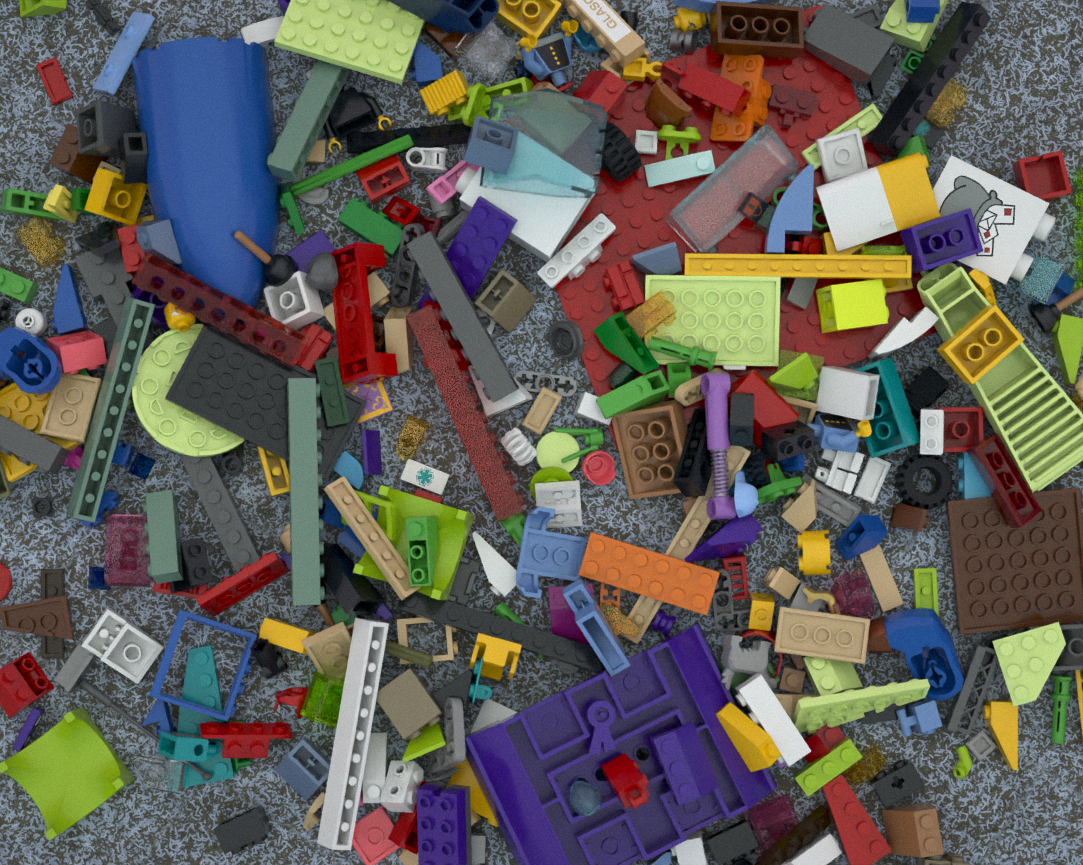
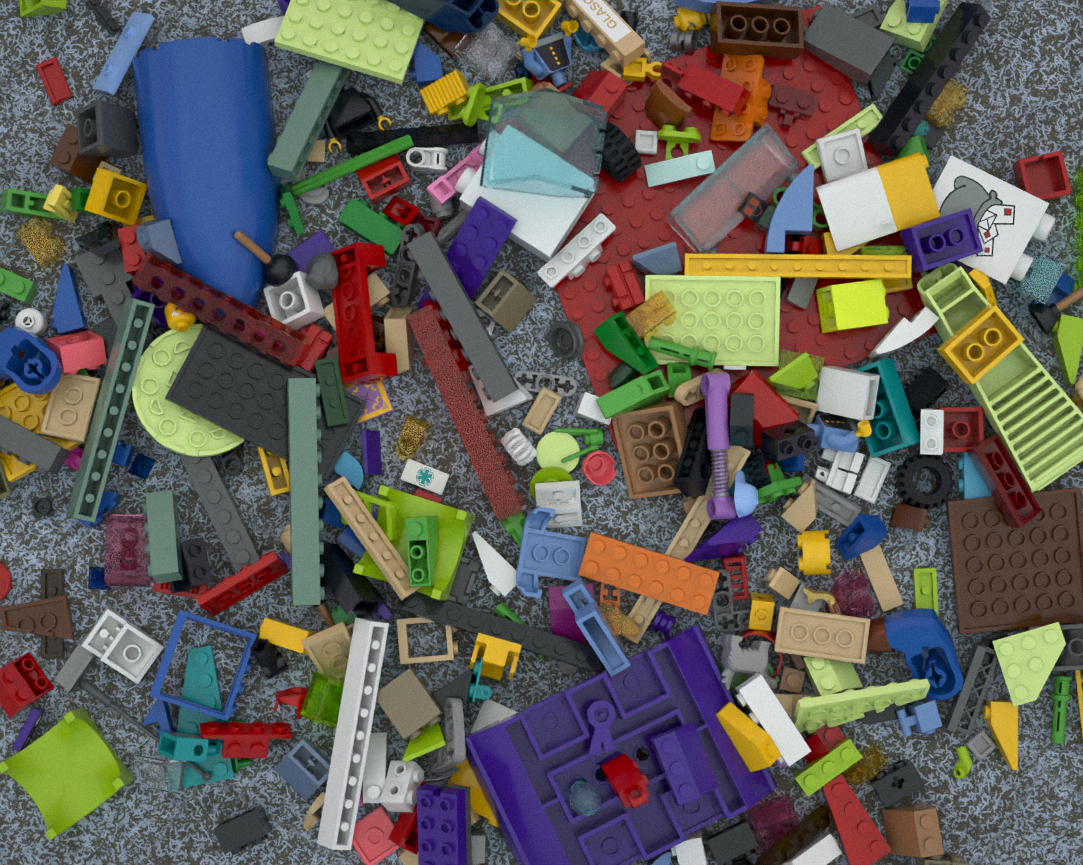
black slope [118,132,148,184] -> none
olive axle [351,631,433,668] -> none
sand blue slope [463,115,519,175] -> none

